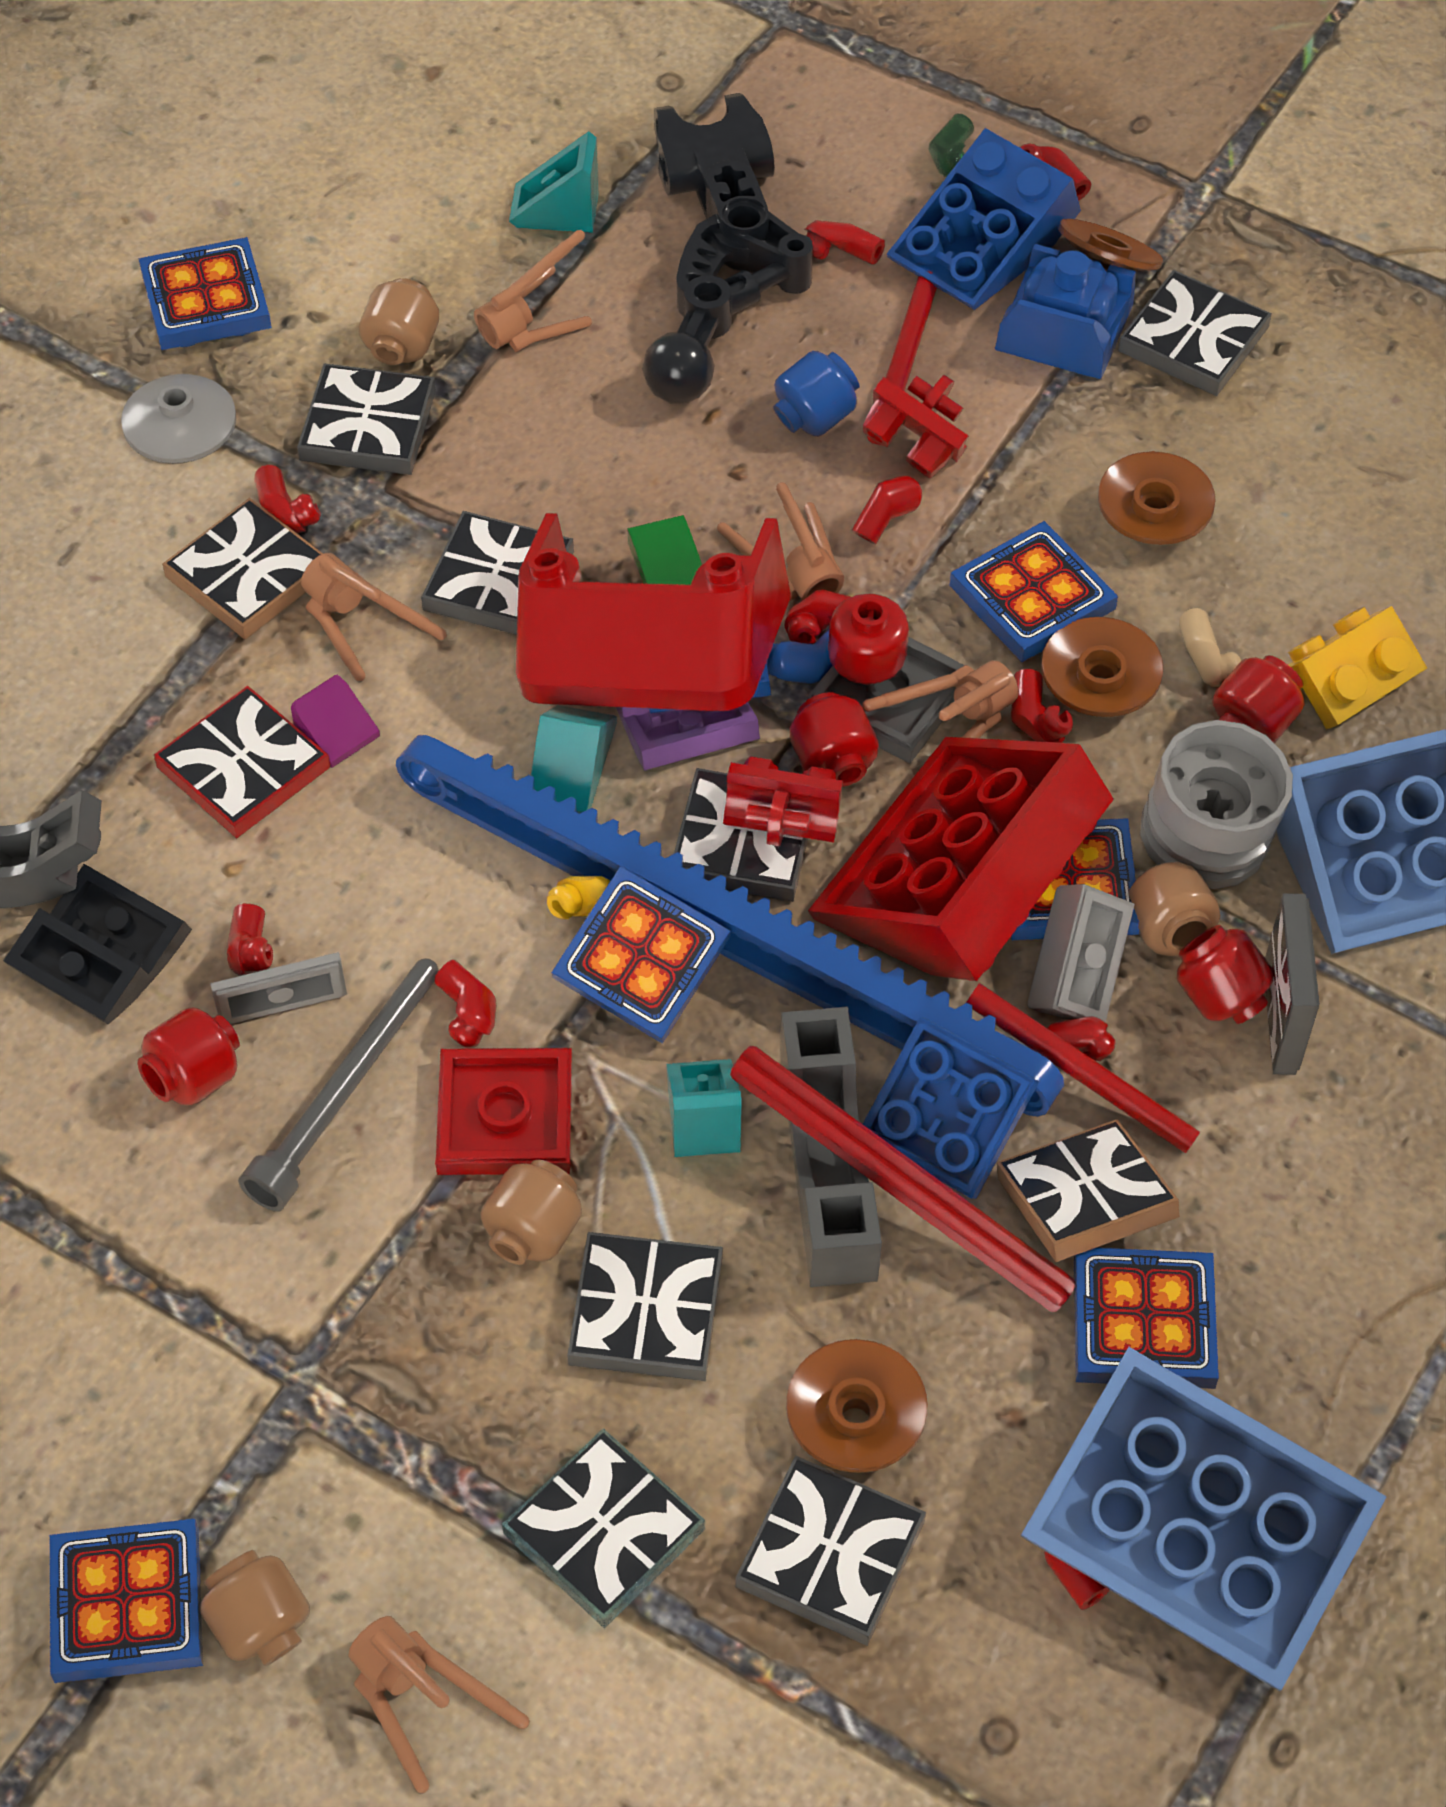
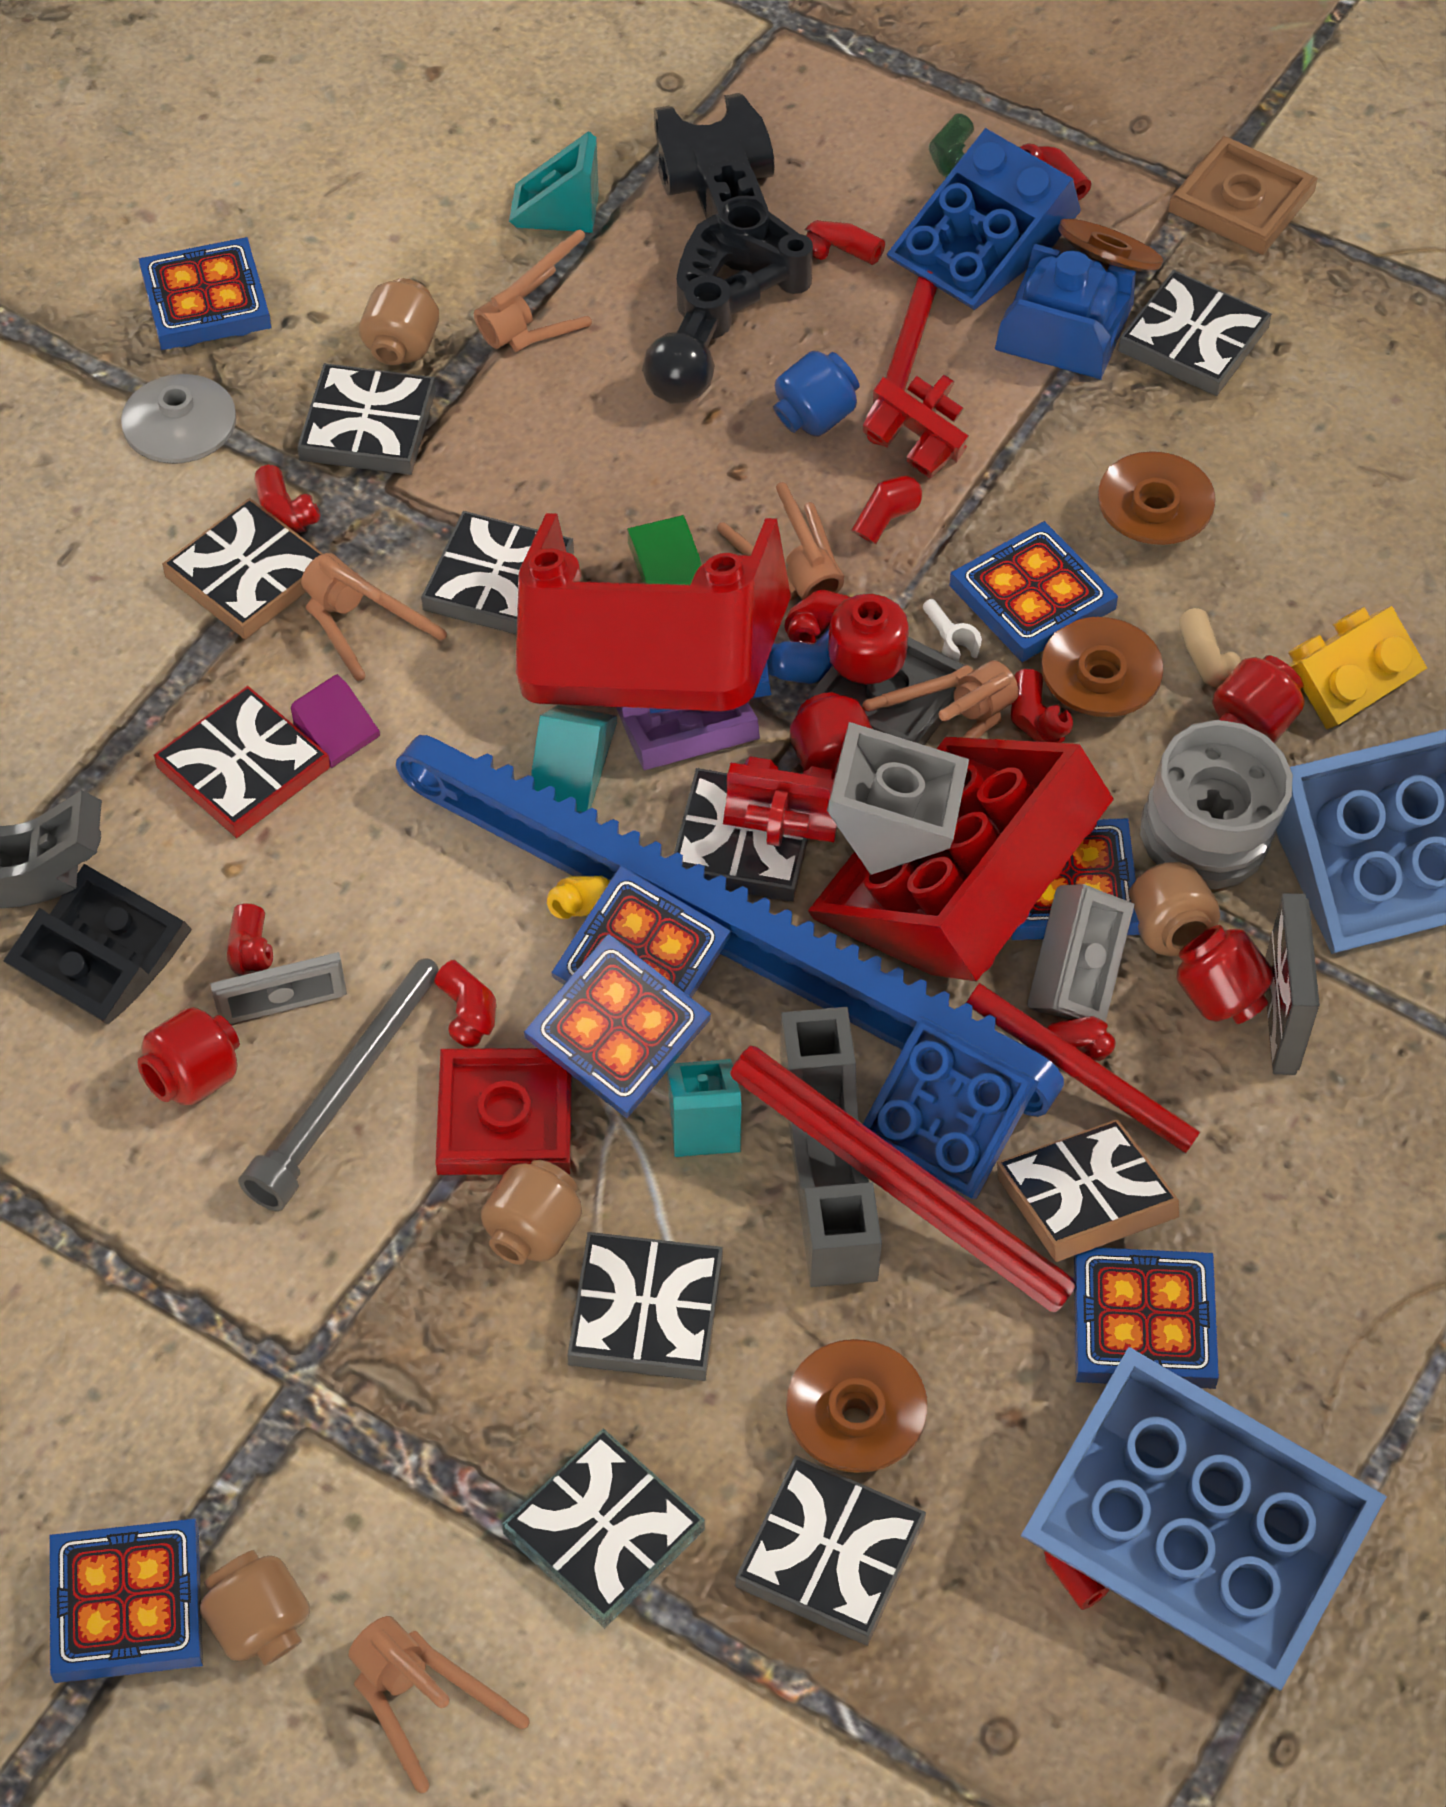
none -> tile [524,934,711,1118]
none -> light grey slope [827,722,969,875]
none -> white hand [923,599,982,662]
none -> medium nougat tile [1168,135,1318,255]

